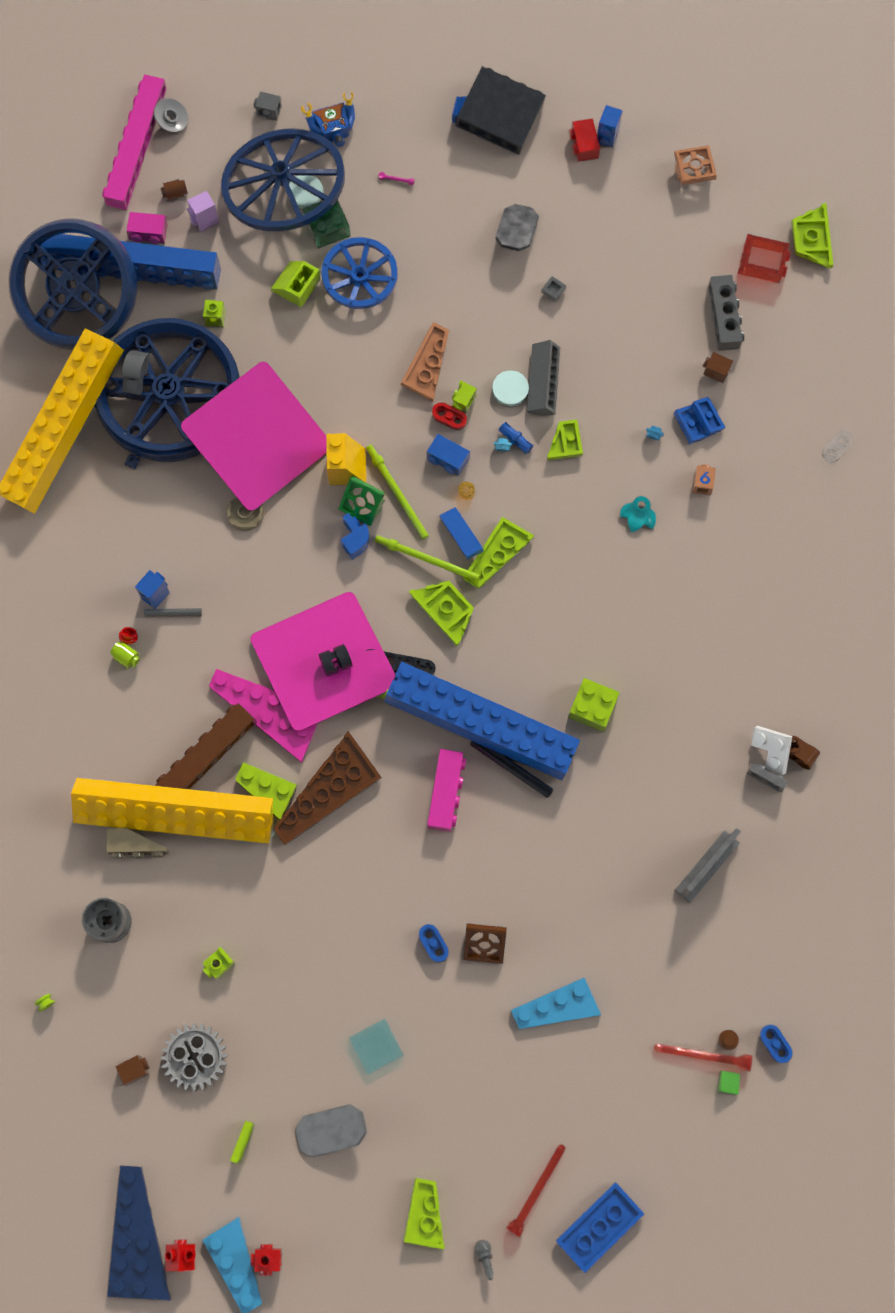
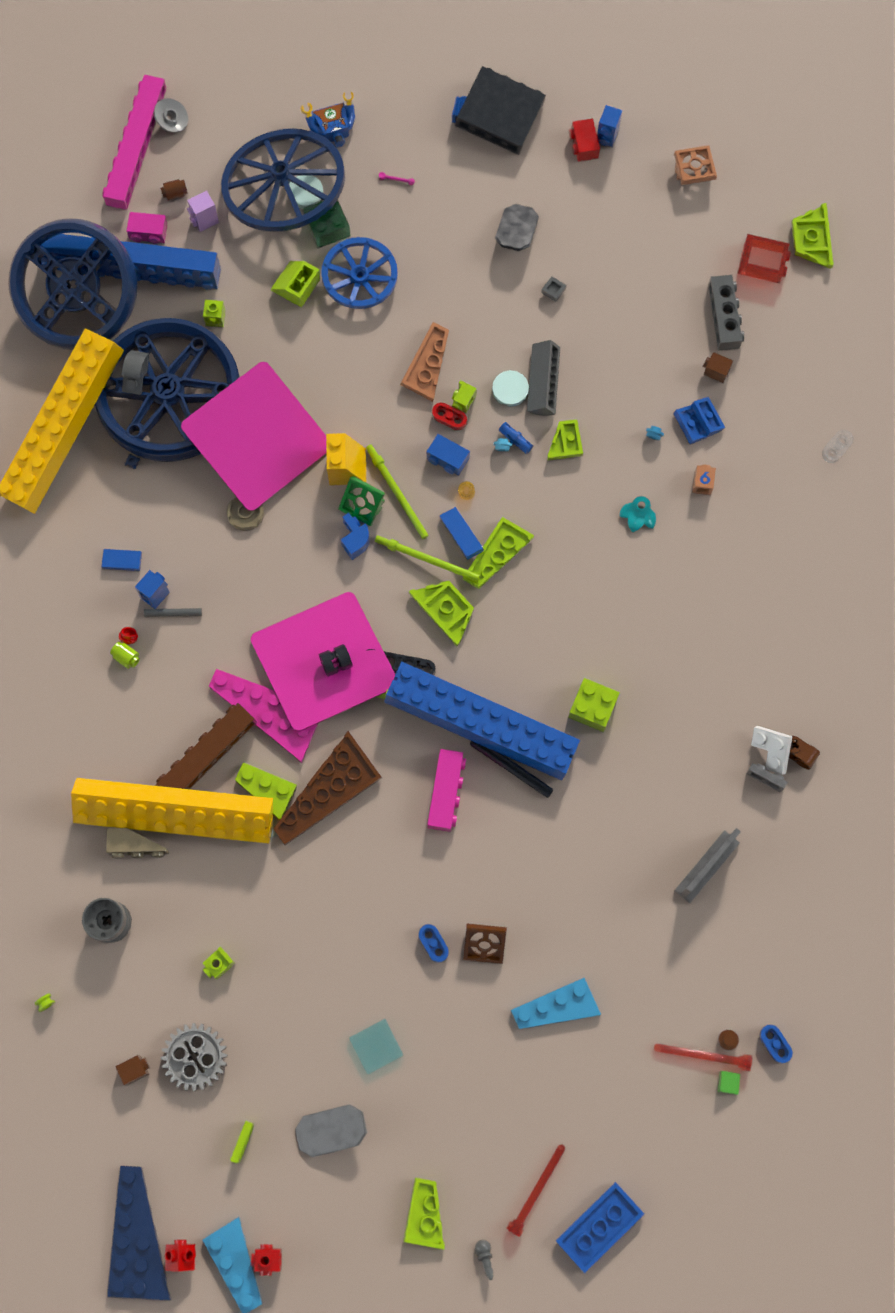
dark grey brick [254,91,282,121] -> none
none -> blue tile [101,549,142,571]

